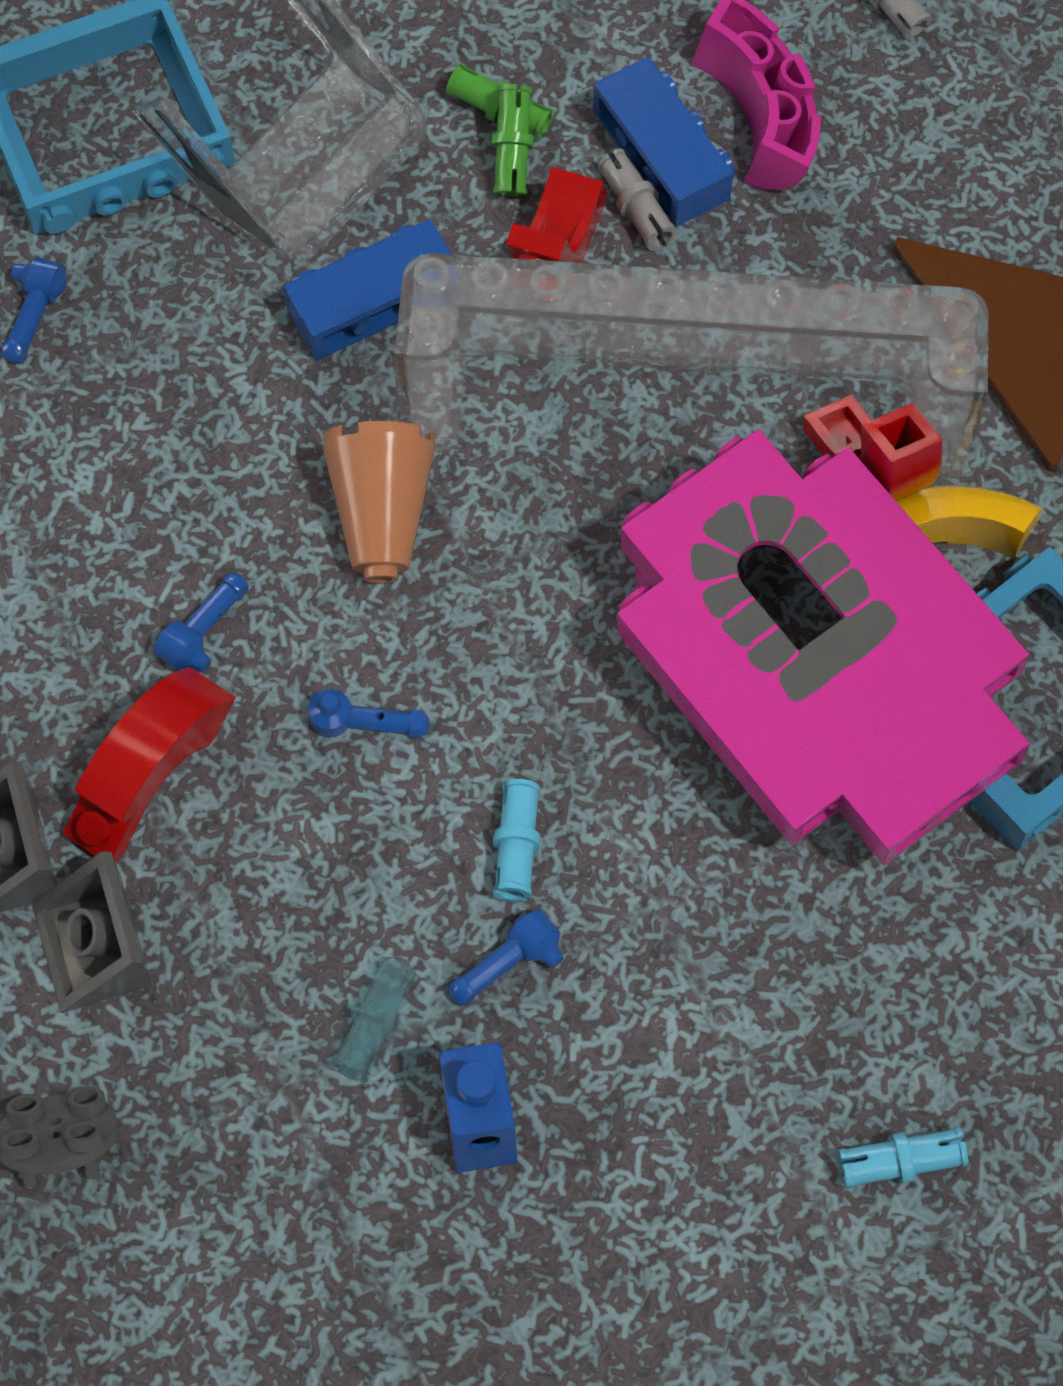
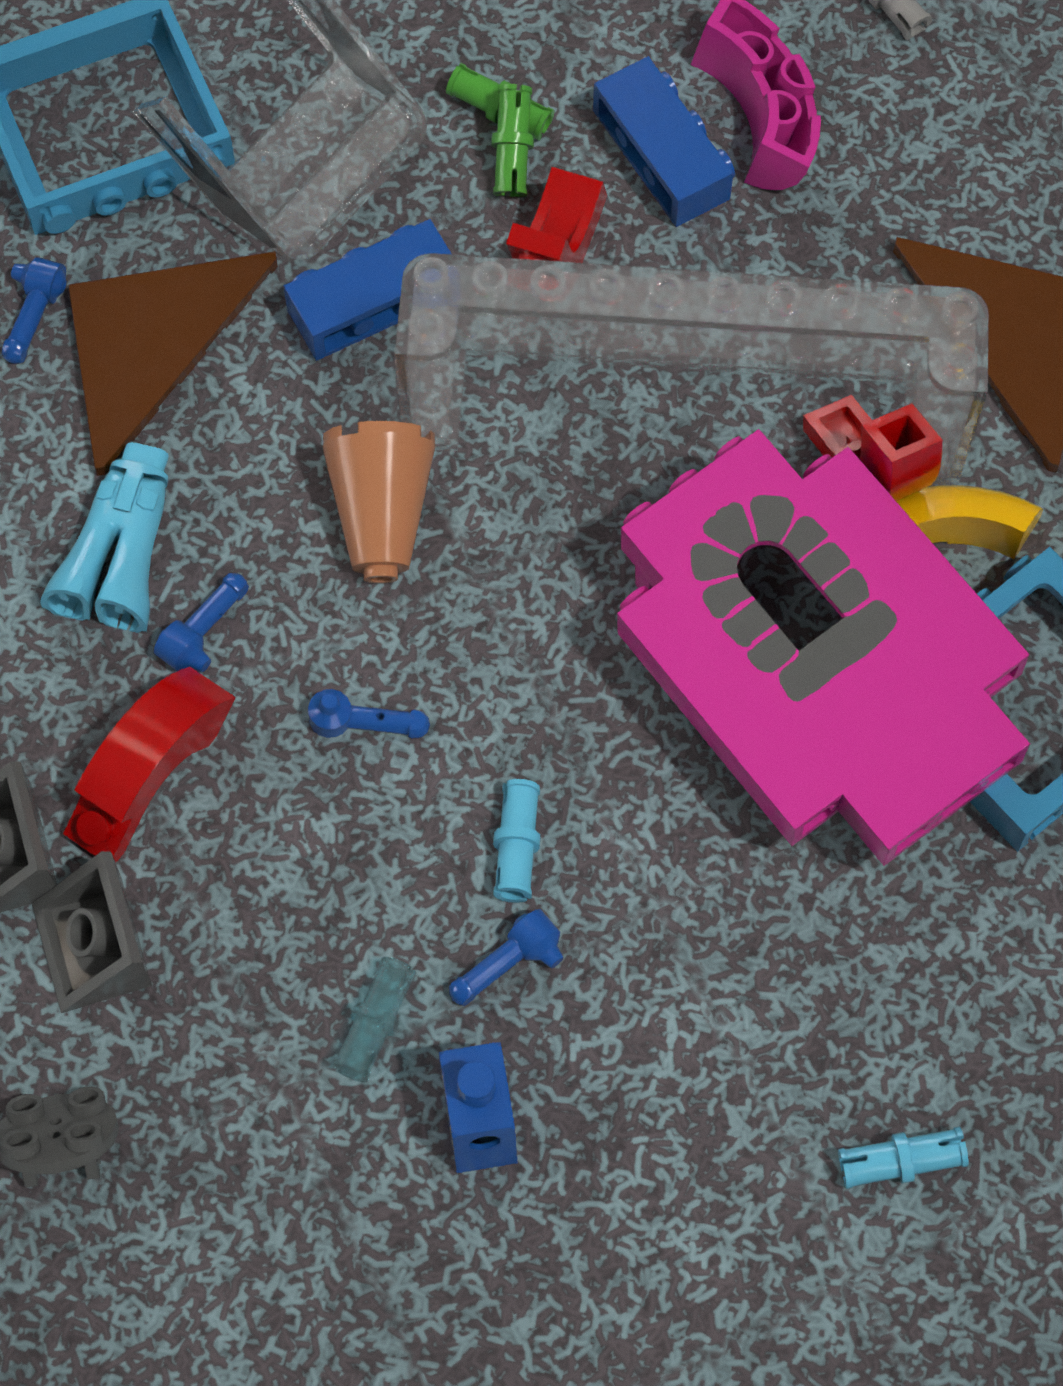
light grey pin [598,148,678,251] -> none
none -> medium azure piece [40,442,169,633]
none -> reddish brown tile [68,251,278,476]

